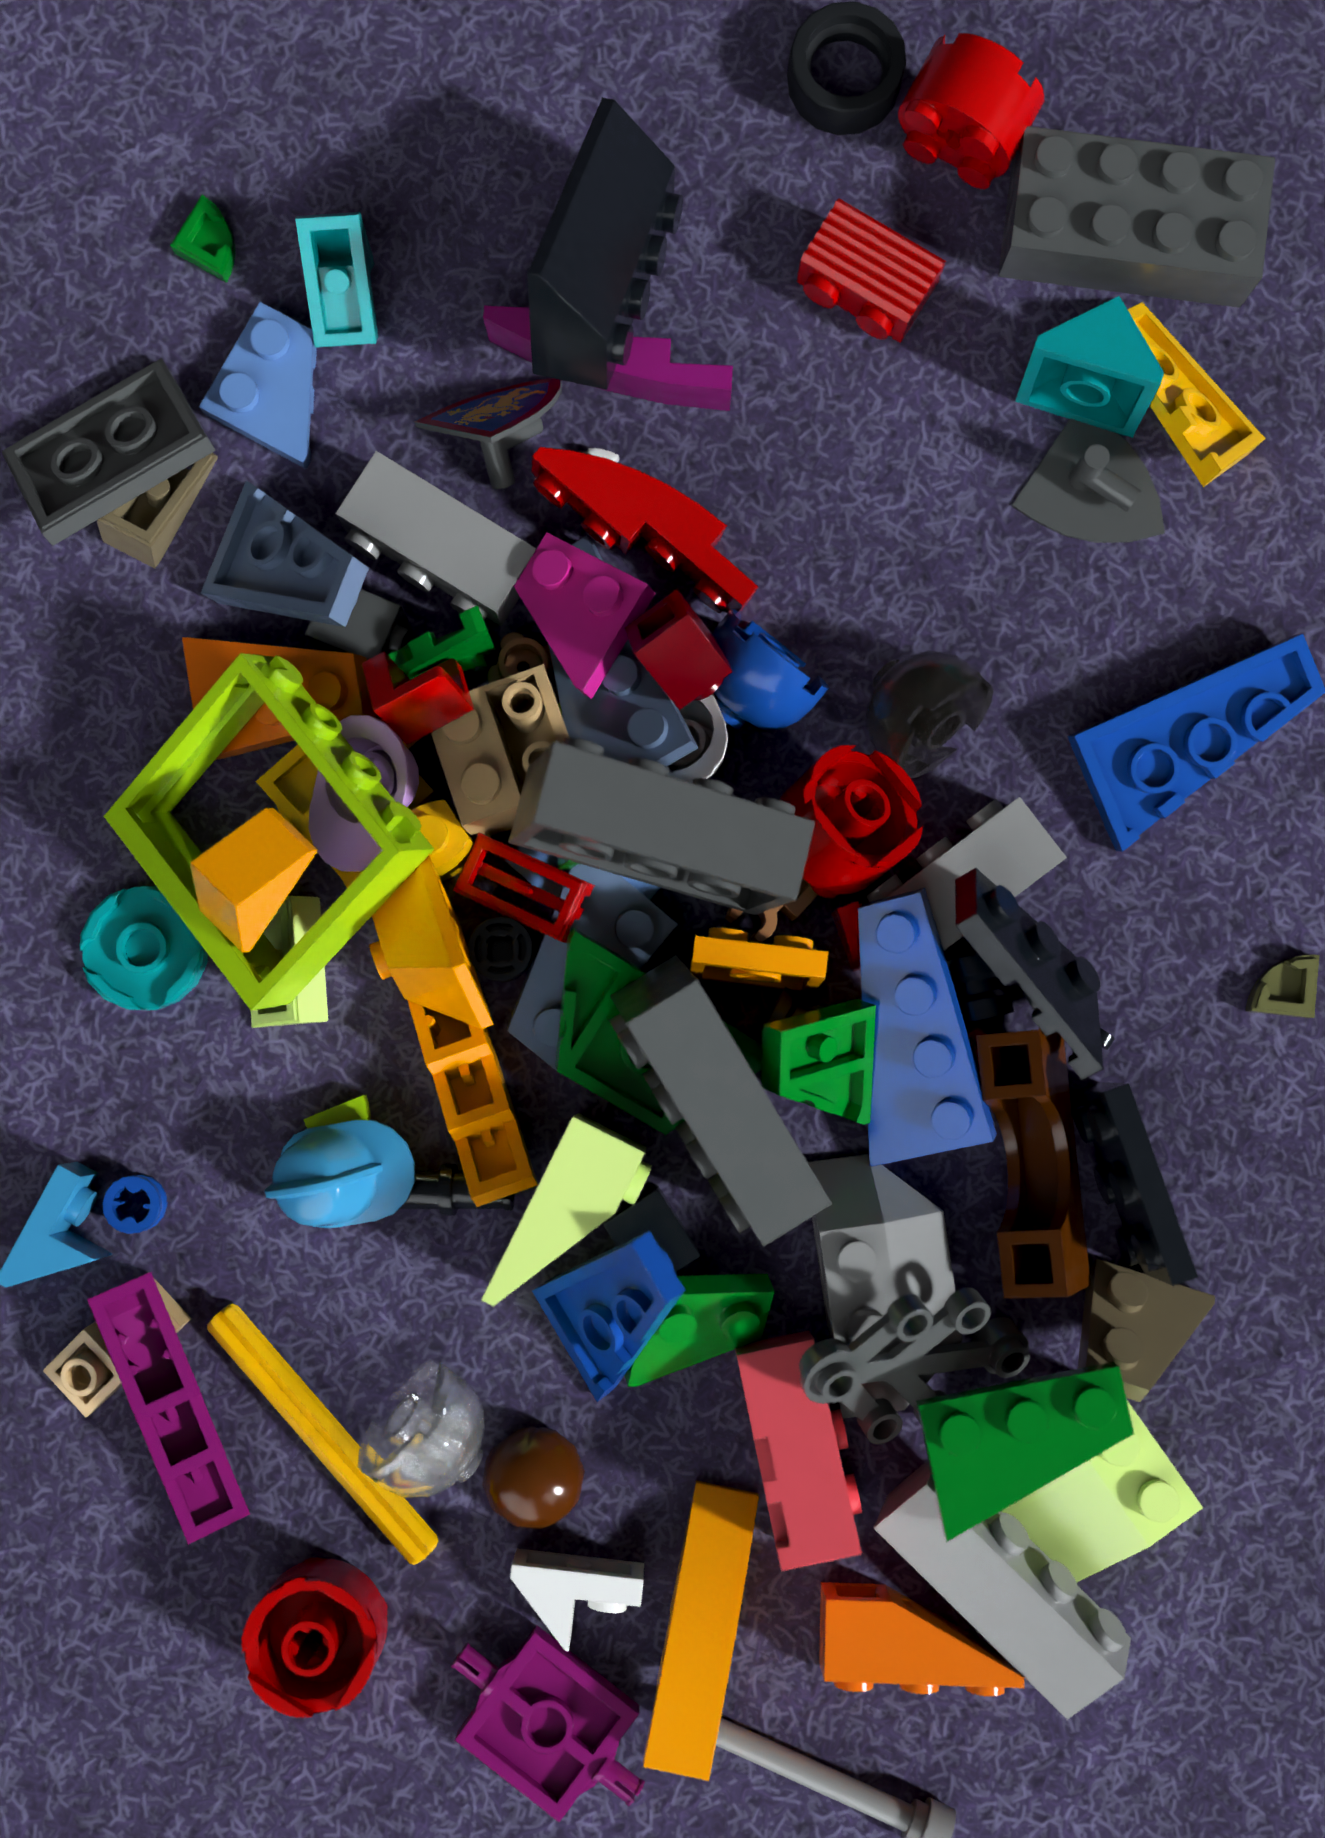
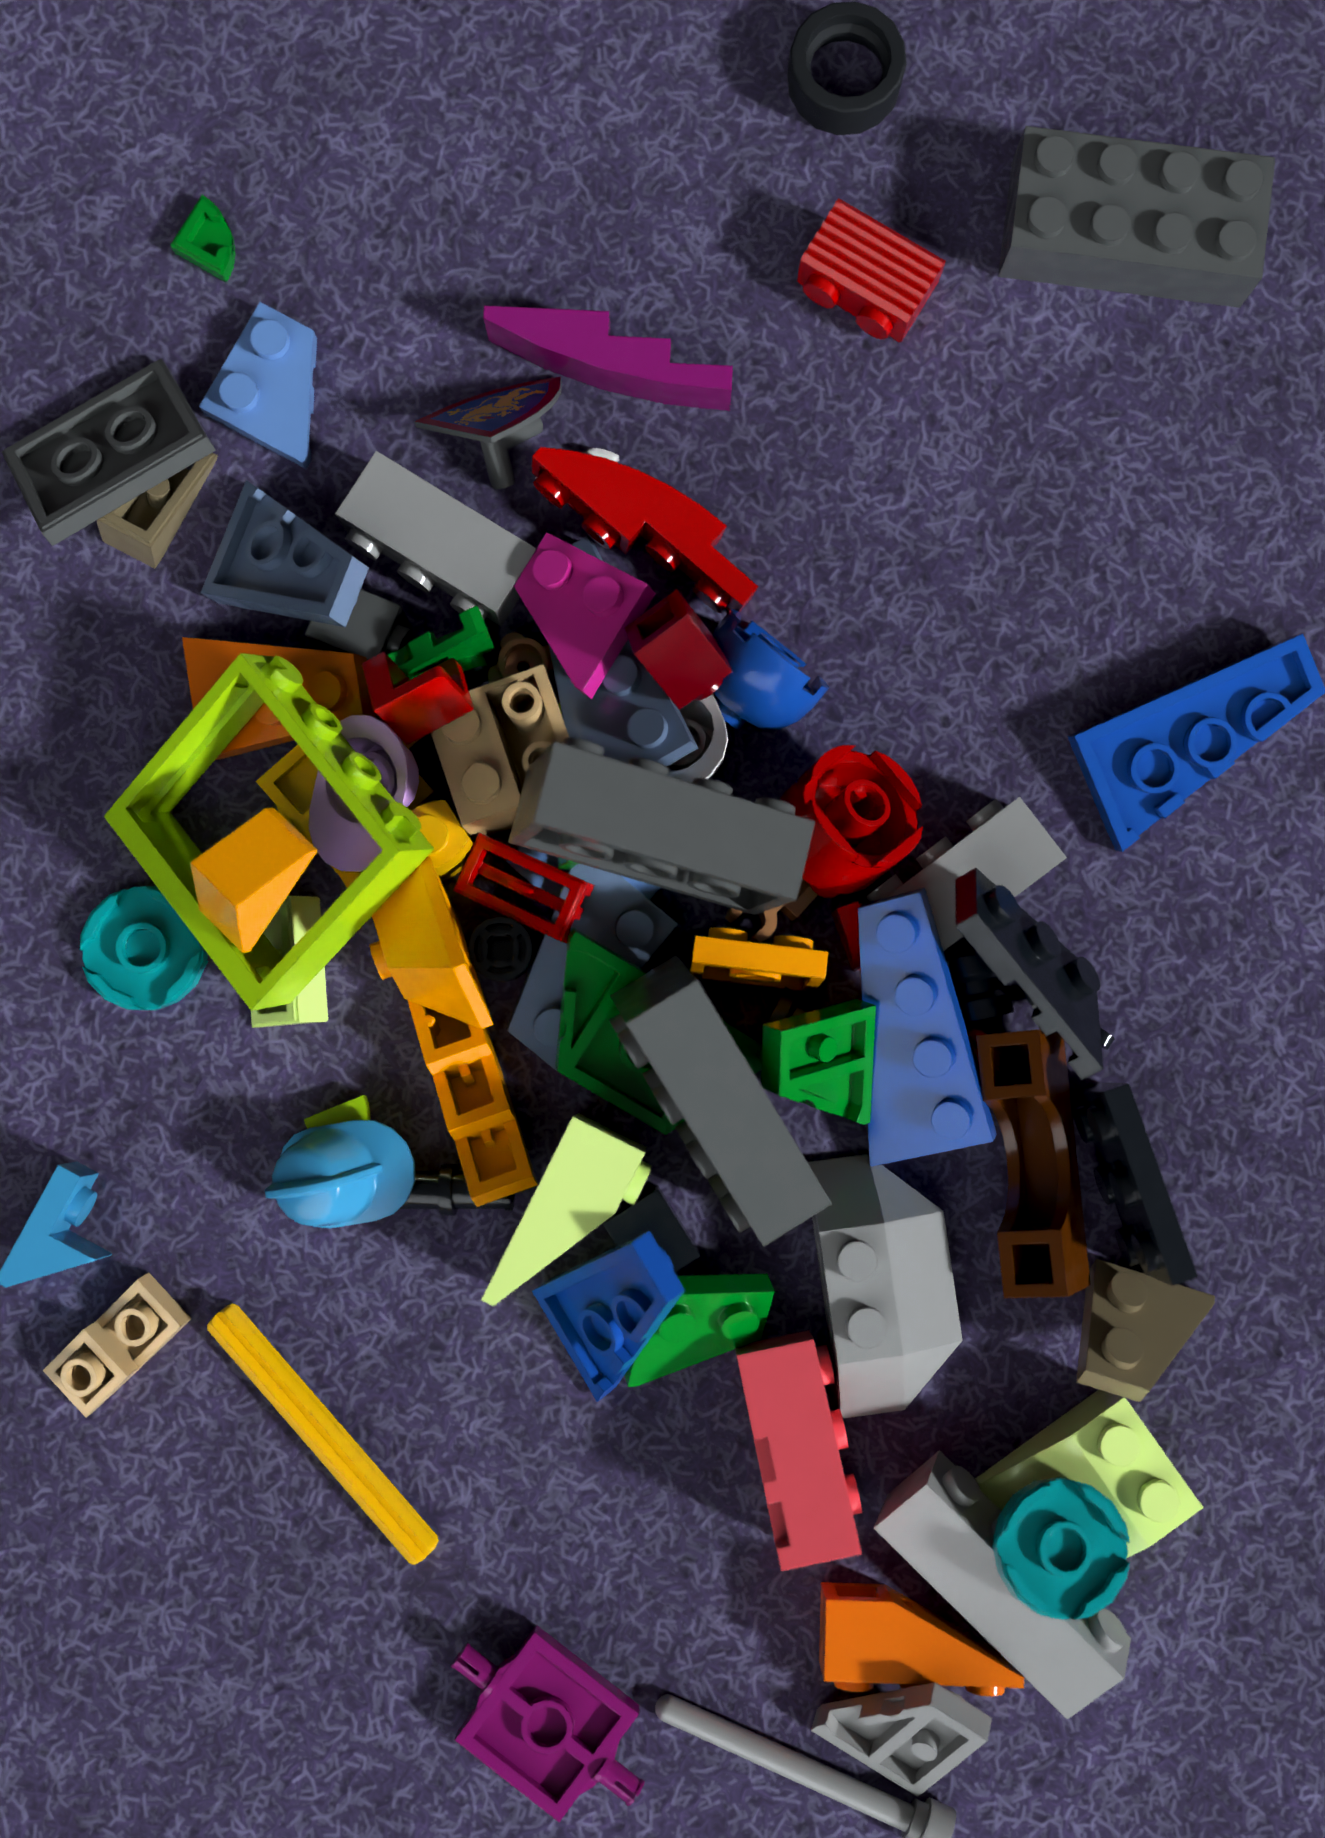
magenta slope [87,1272,250,1545] -> none
blue bush [103,1174,167,1234] -> none
red brick [242,1557,388,1718] -> none
teal slope [295,212,378,347] -> none
clear cylinder [358,1361,484,1498] -> none
reddish brown hair [482,1426,585,1529] -> none
white slope [510,1548,644,1651] -> none
black slope [527,97,683,390] -> none
light orange slope [643,1481,759,1781] -> none
dark grey plant [799,1287,1030,1445] -> none
clear smoke cylinder [866,650,993,778] -> none
red brick [898,33,1045,189] -> none
green wing [916,1362,1134,1542] -> none
dark grey shield [1012,418,1165,543] -> none
teal slope [1015,296,1164,438] -> none
yellow wing [1128,302,1266,487] -> none
olive tile [1245,955,1320,1018] -> none
none -> light grey wing [811,1682,992,1797]
none -> teal tile [992,1477,1130,1620]

